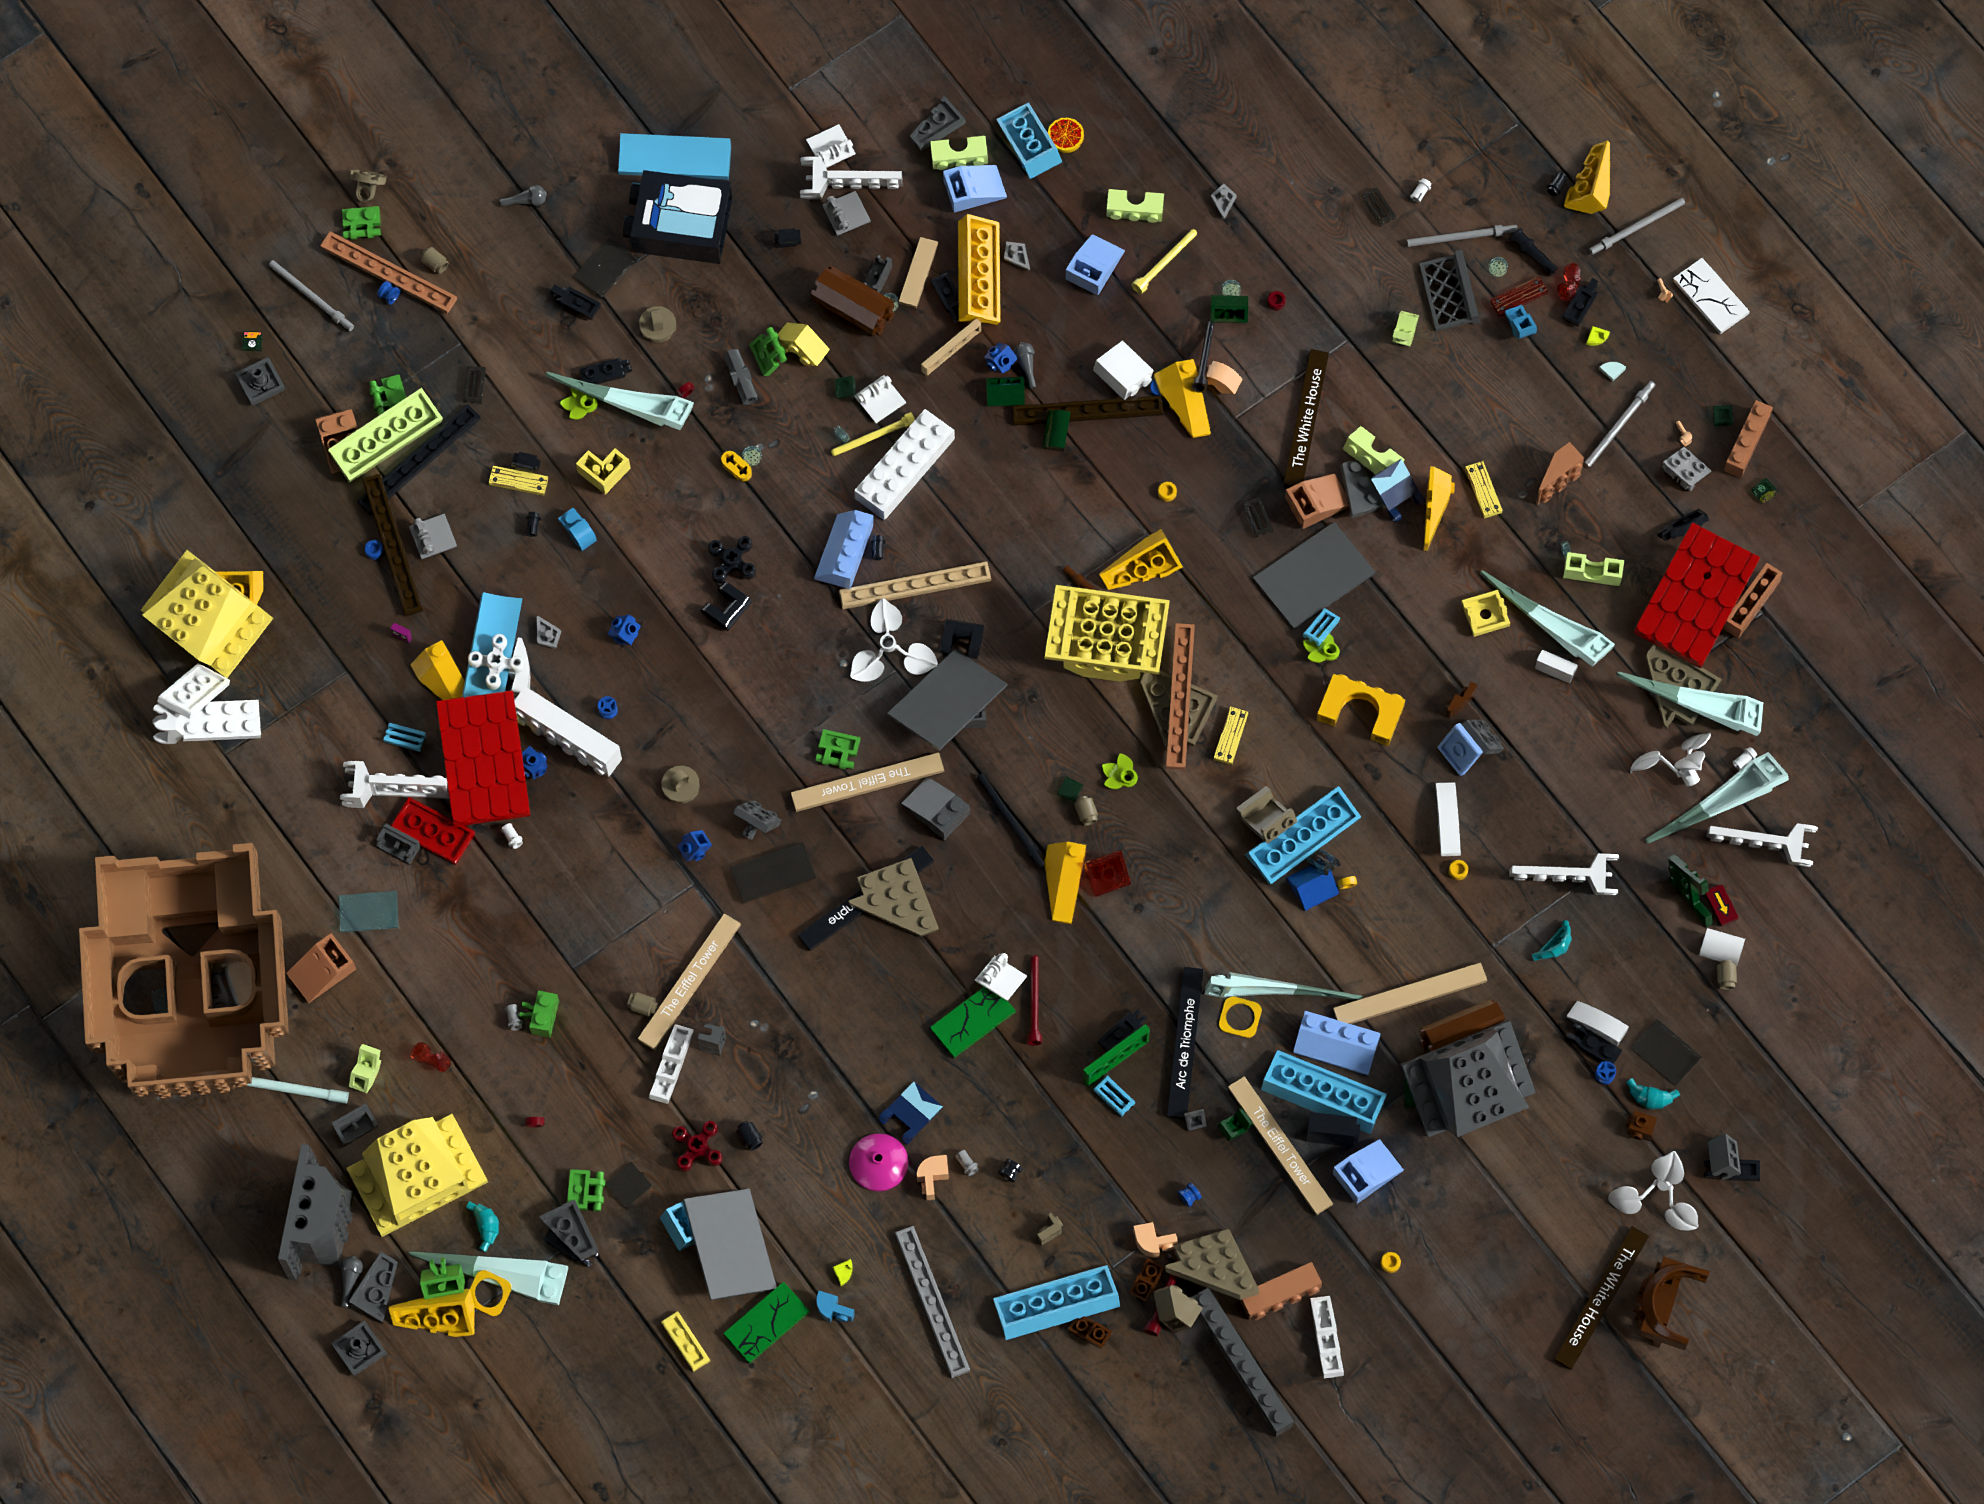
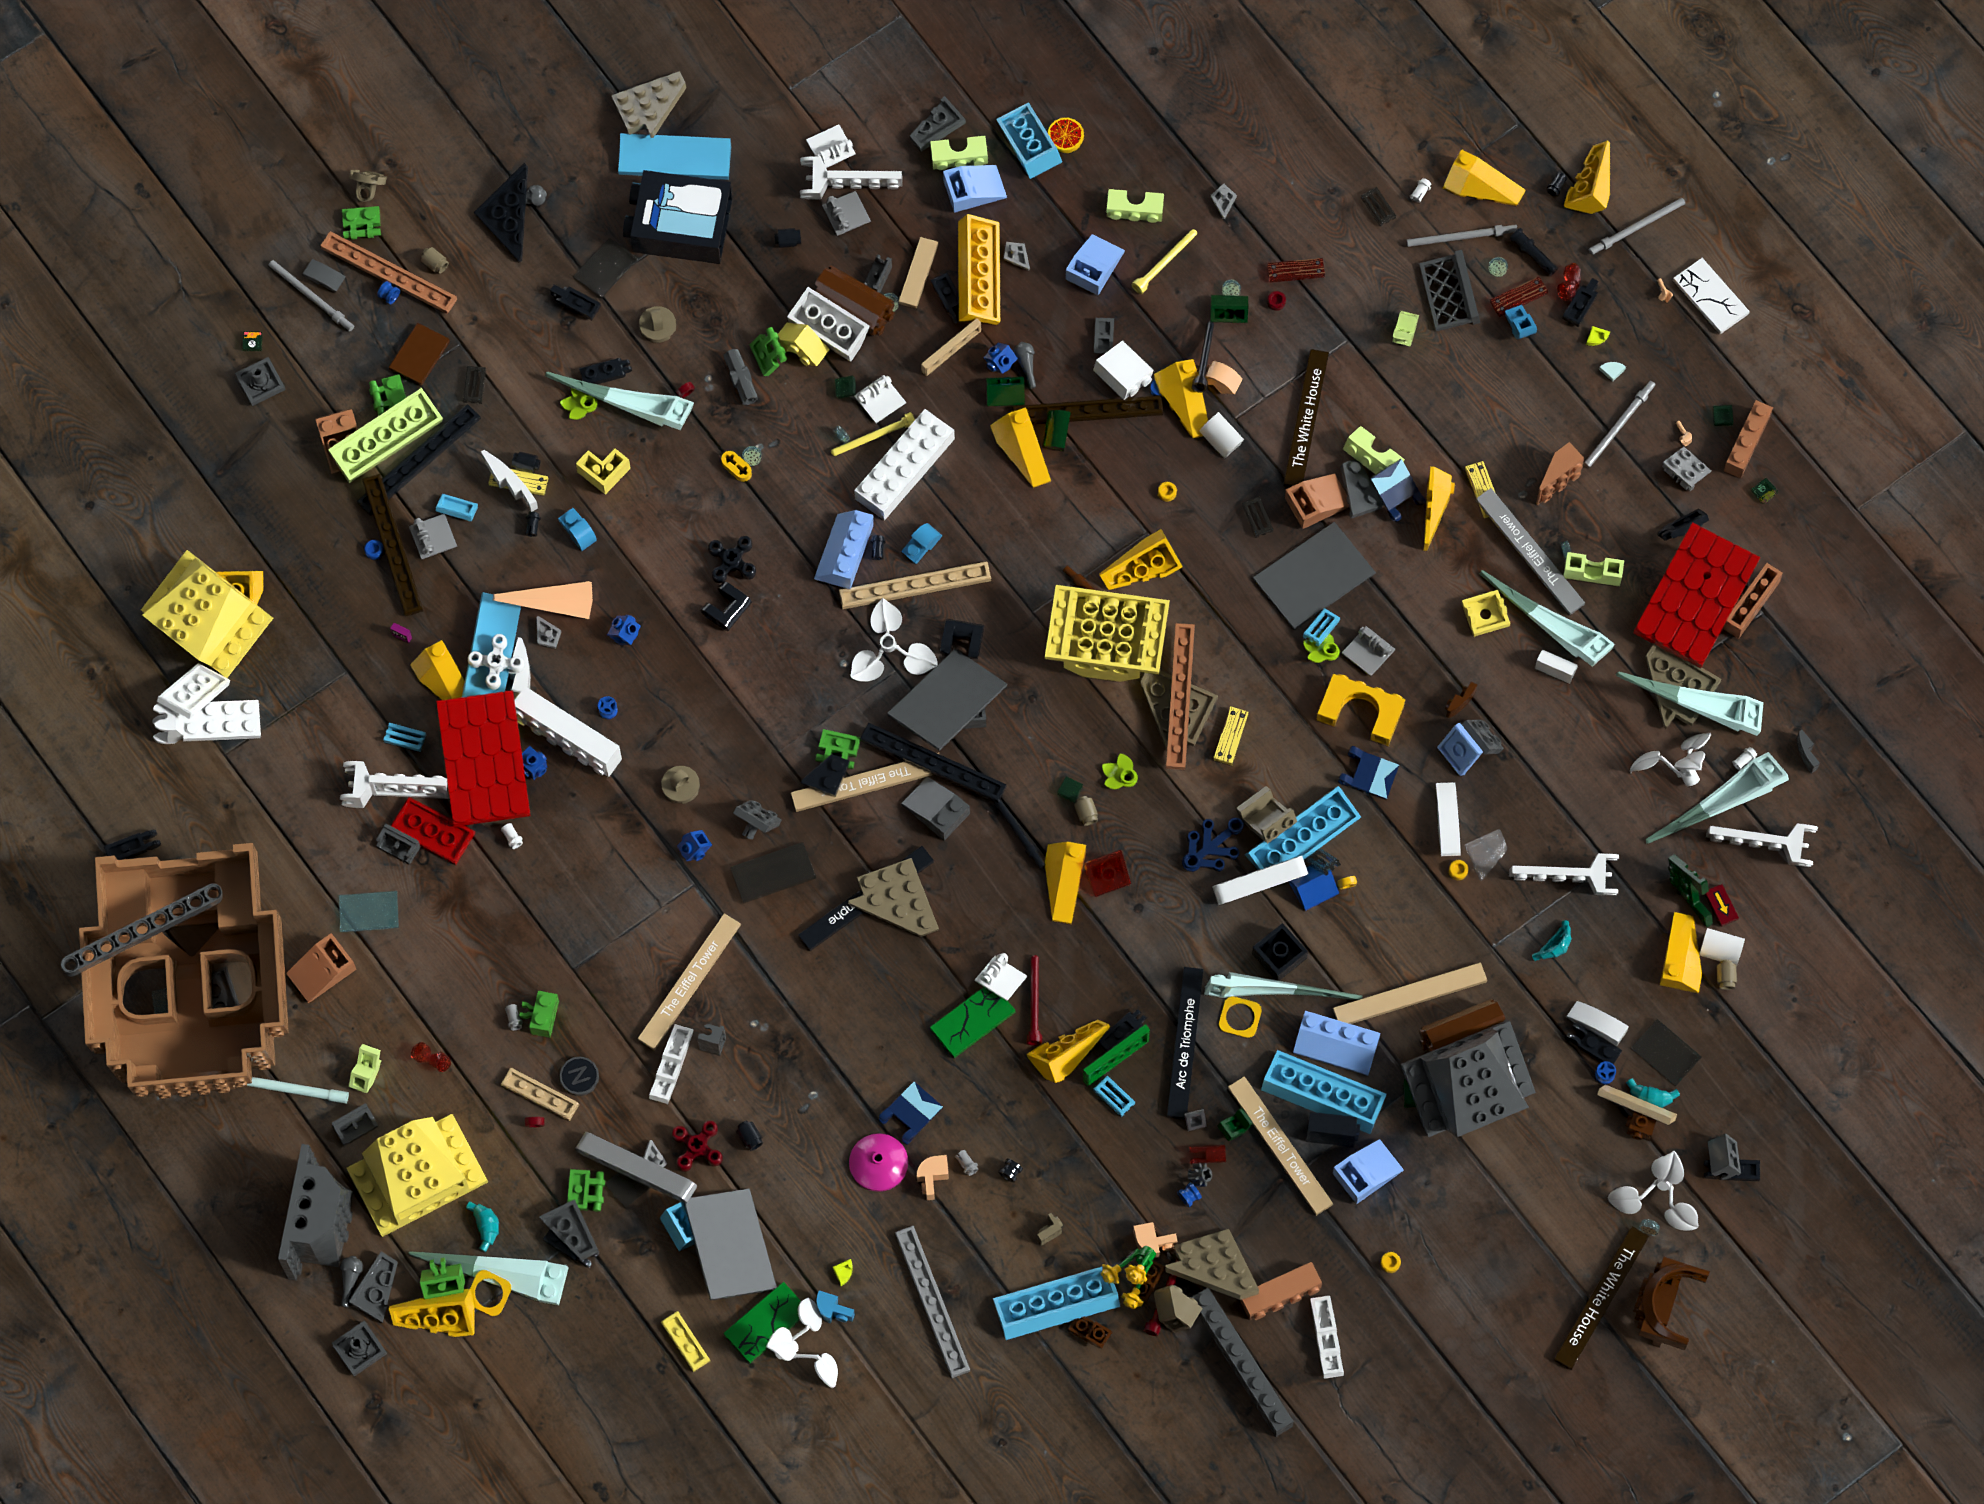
dark tan brick [627,992,658,1016] -> none
none -> dark grey beam [61,883,223,977]
none -> black hinge [104,829,161,860]
none -> dark grey slope [302,259,346,293]
none -> reddish brown tile [389,323,450,386]
none -> medium azure tile [436,494,478,521]
none -> black tile [474,163,528,262]
none -> white slope [481,450,538,512]
none -> light nougat wedge [493,581,593,619]
none -> tan tile [501,1068,579,1121]
none -> black tile [560,1057,599,1096]
none -> light grey beam [575,1132,697,1204]
none -> dark tan wing [611,71,687,138]
none -> light grey piece [643,1140,667,1167]
none -> white plant [766,1297,838,1388]
none -> white slope [787,287,870,362]
none -> black wing [801,754,850,797]
none -> black tile [860,723,1007,803]
none -> dark azure brick [901,523,943,564]
none -> yellow wedge [990,407,1051,488]
none -> yellow wedge [1027,1020,1110,1083]
none -> dark grey slope [1094,318,1114,354]
none -> yellow plant [1101,1246,1156,1309]
none -> dark blue plant [1182,818,1243,872]
none -> dark grey gear [1188,1163,1212,1187]
none -> clear red hinge [1189,1145,1226,1165]
none -> white brick [1199,412,1244,459]
none -> white beam [1212,856,1308,905]
none -> black brick [1252,923,1308,981]
none -> clear red tile [1267,258,1325,283]
none -> dark blue flag [1338,746,1399,800]
none -> light grey hinge [1342,626,1395,676]
none -> yellow wedge [1443,150,1526,206]
none -> clear slope [1465,829,1507,881]
none -> light grey tile [1476,488,1585,615]
none -> tan tile [1597,1085,1677,1125]
none -> clear light blue tile [1639,1219,1660,1236]
none -> yellow wedge [1660,912,1702,993]
none -> dark grey slope [1796,730,1820,774]

